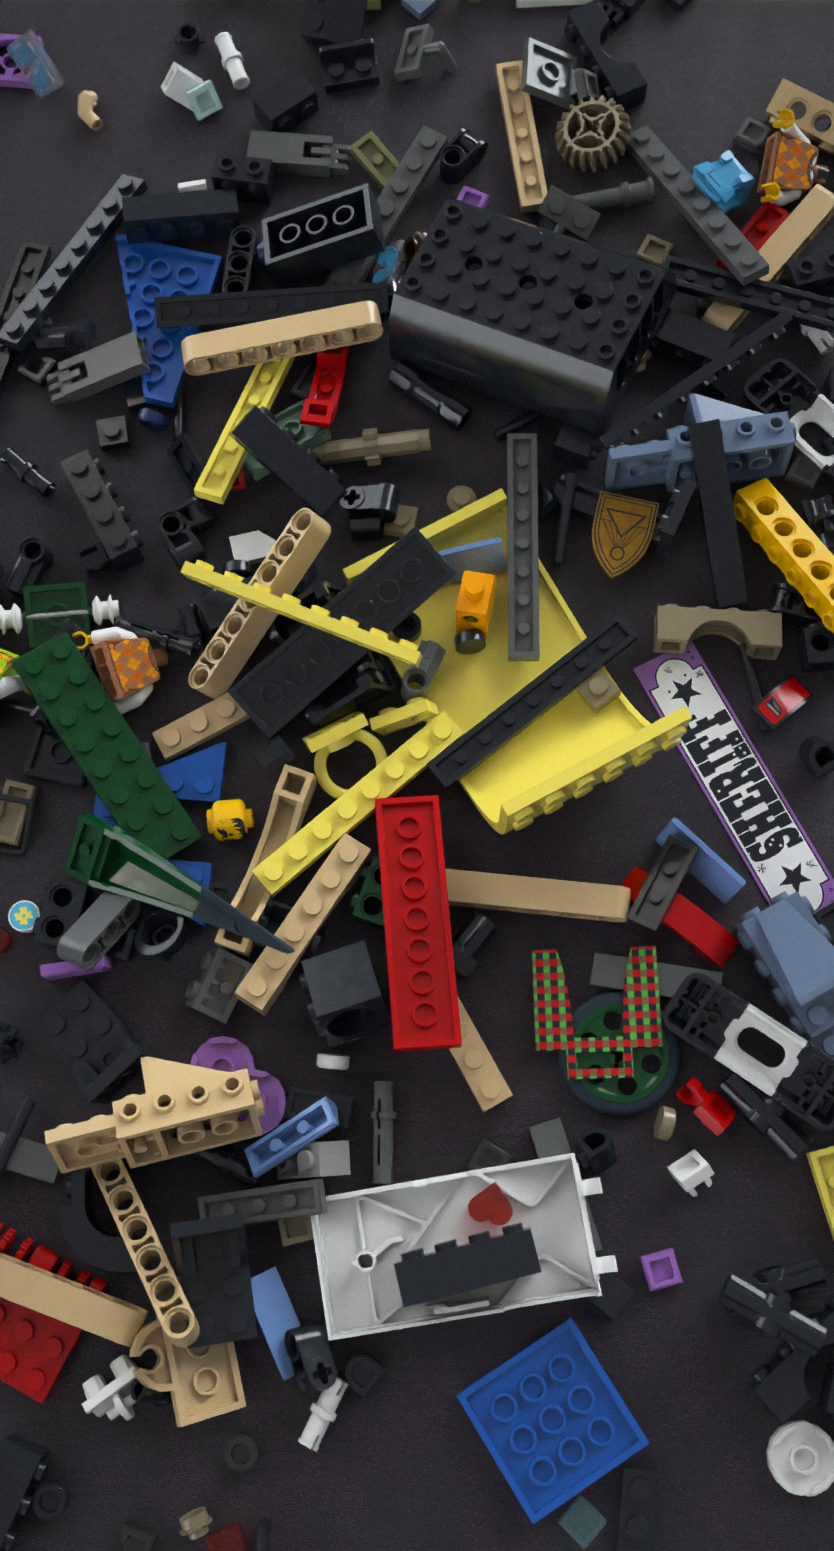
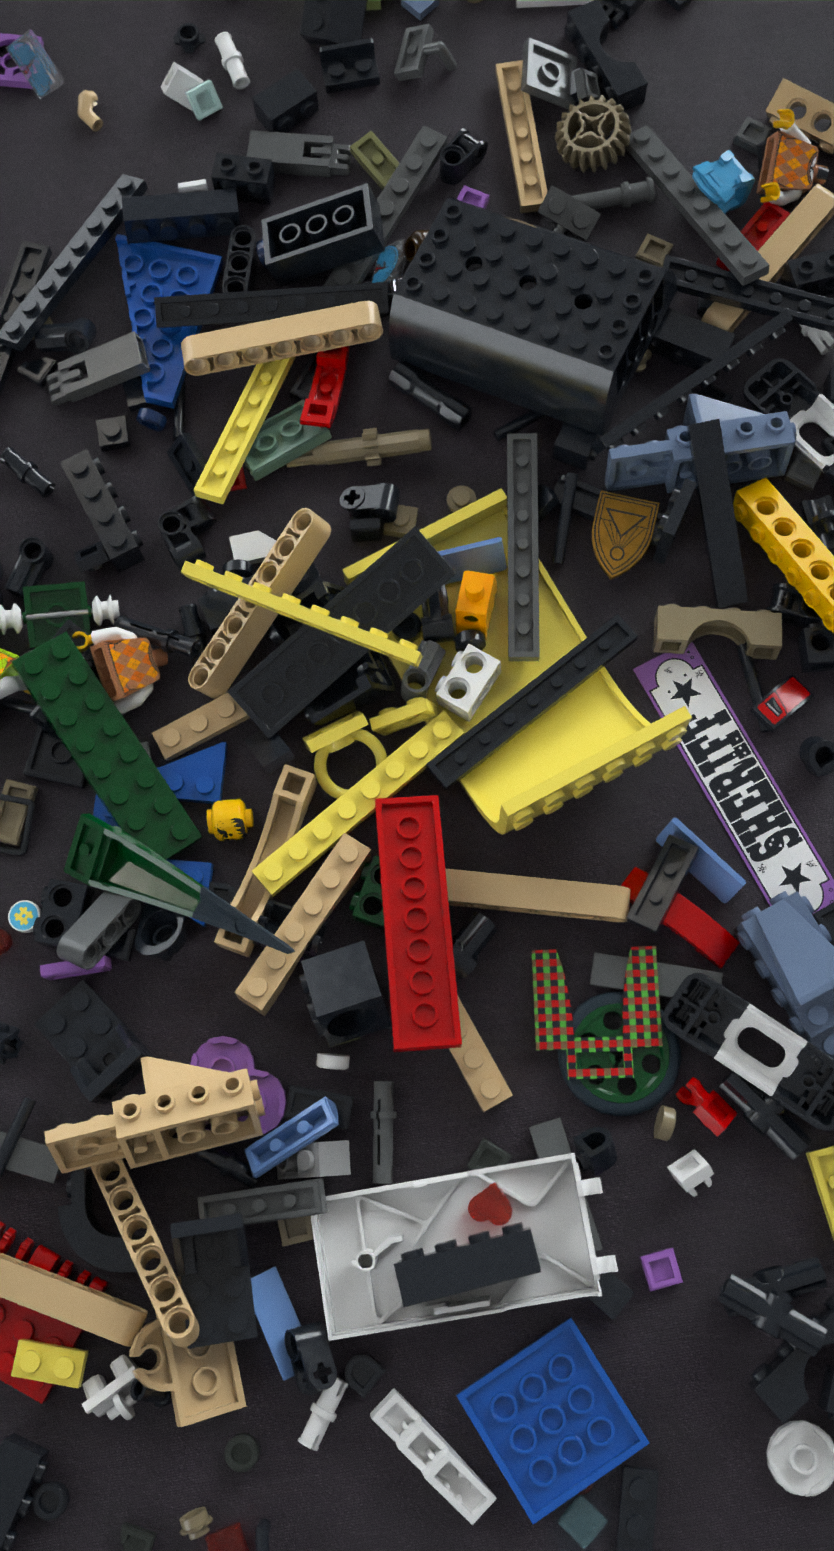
dark grey bracket [185,947,253,1024] -> none
black brick [228,405,345,516] -> none
dark tan plate [576,669,621,713] -> none
none -> light yellow plate [11,1338,89,1388]
none -> white slope [370,1388,497,1525]
none -> black piece [421,584,455,643]
none -> white brick [435,644,501,722]

